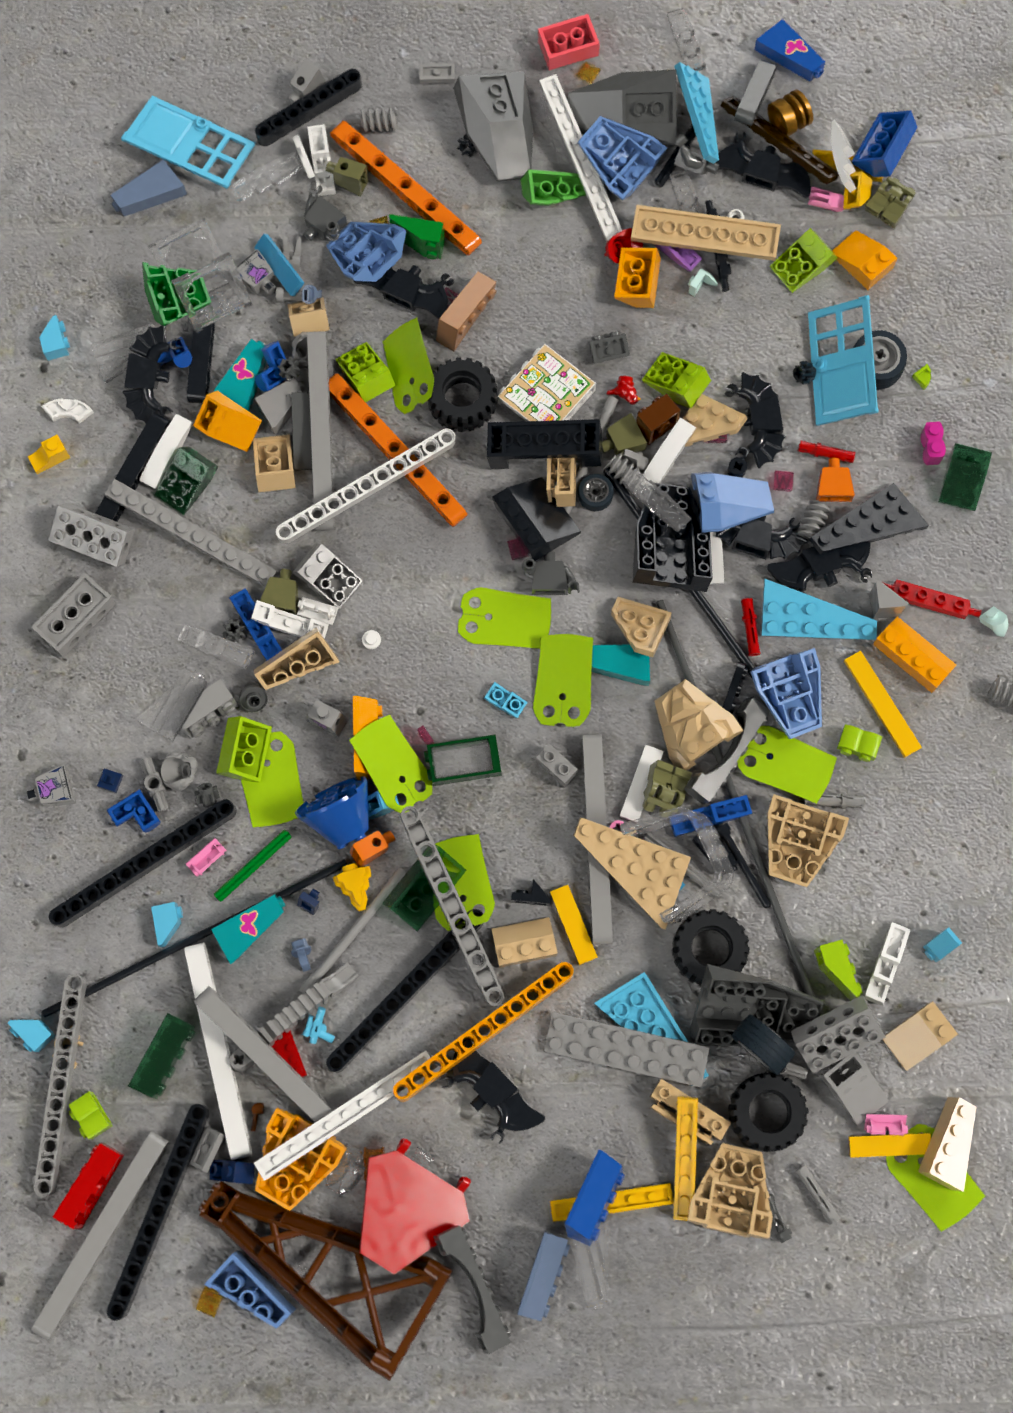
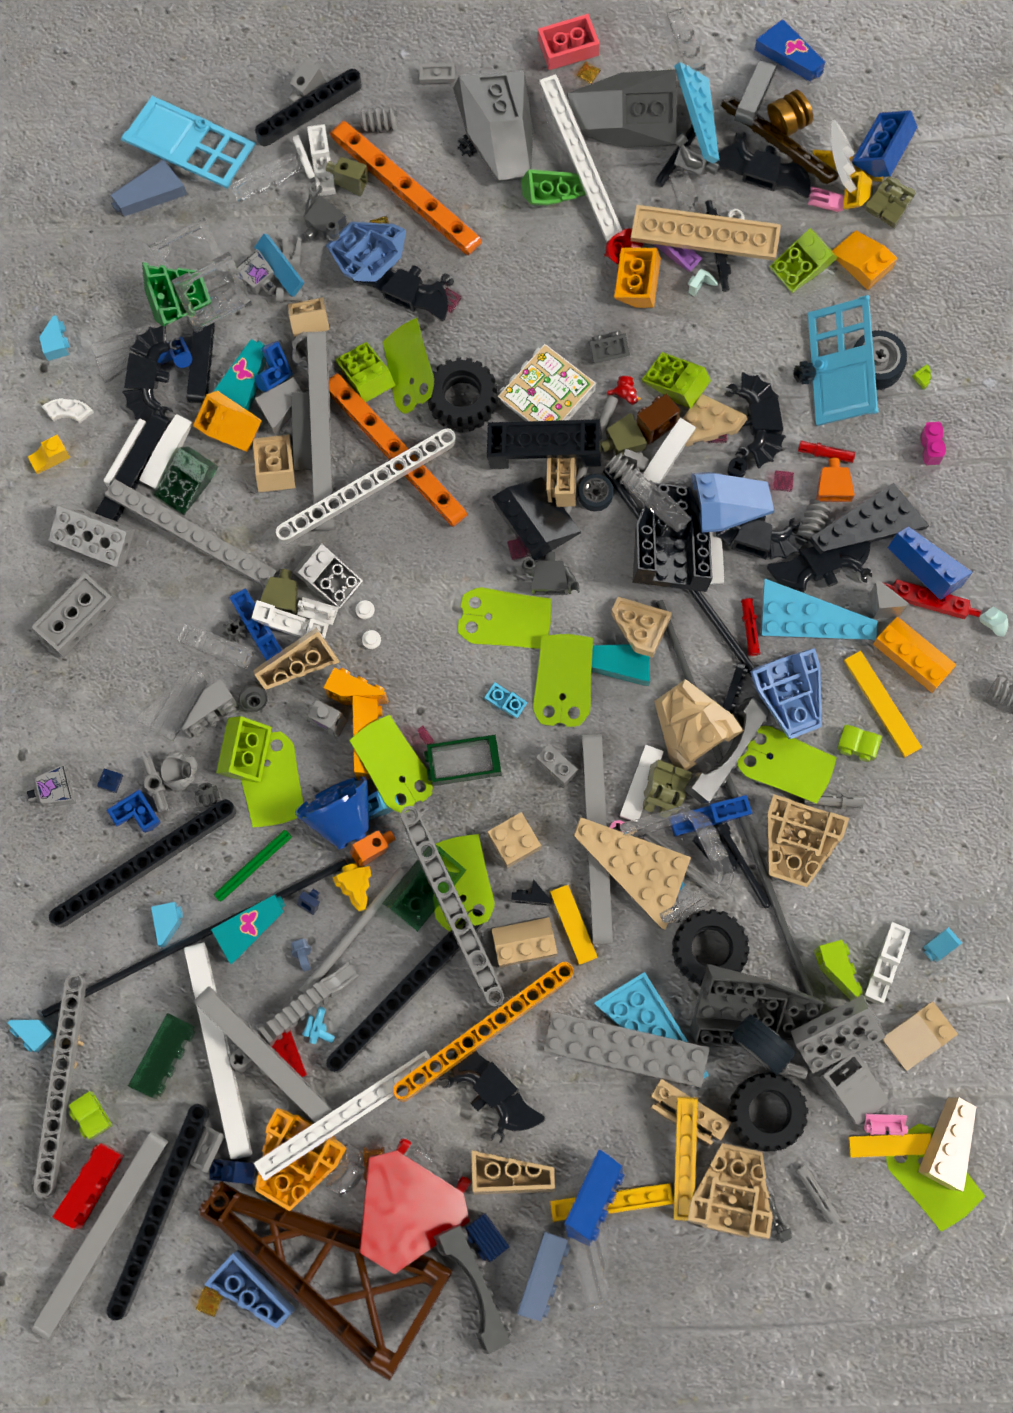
bright pink hinge [186,838,227,877] -> none
reddish brown hand [251,1103,264,1132] -> none
dark grey gear [278,357,302,381] -> none
sand blue piece [302,285,322,304] -> none
green slope [389,214,445,260] -> none
medium nougat wedge [436,272,496,351] -> none
medium blue wedge [578,116,667,200] -> none
clear green slope [938,443,992,511] -> none
none -> white tile [103,419,146,488]
none -> light orange slope [323,667,389,705]
none -> white plate [356,600,375,619]
none -> dark blue brick [465,1213,510,1262]
none -> tan wedge [471,1150,555,1195]
none -> tan brick [488,812,541,869]
none -> blue wedge [887,527,973,600]

